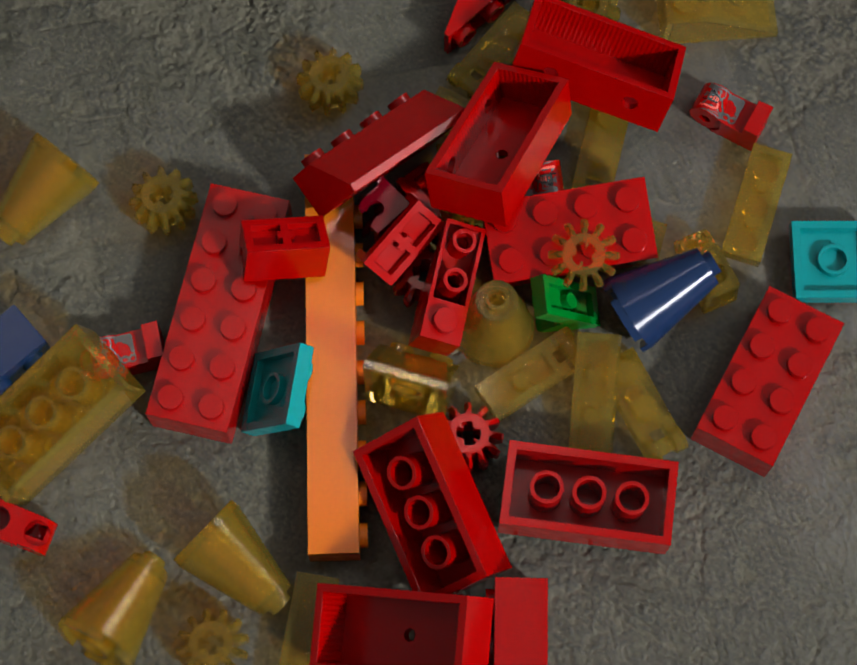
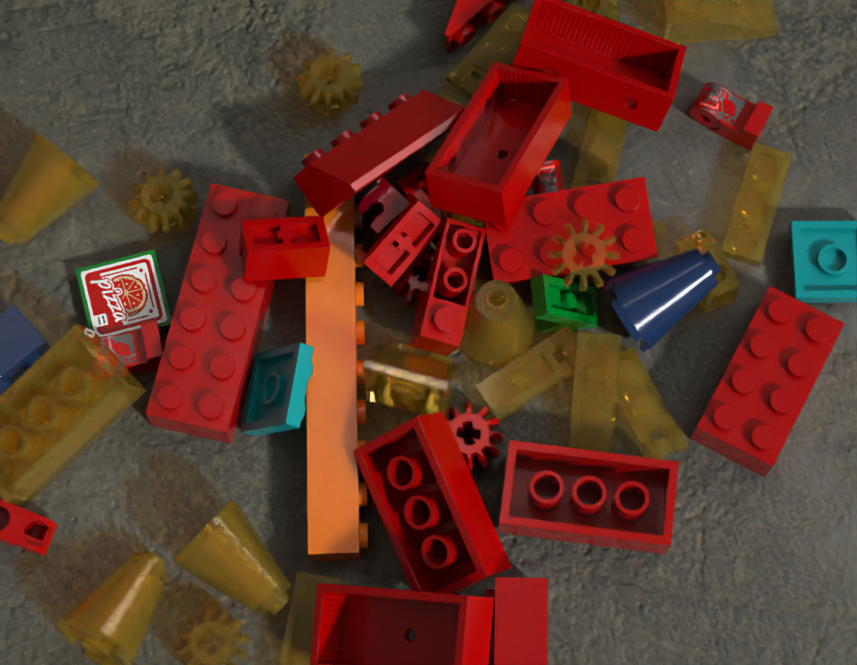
none -> tile [76,249,172,340]

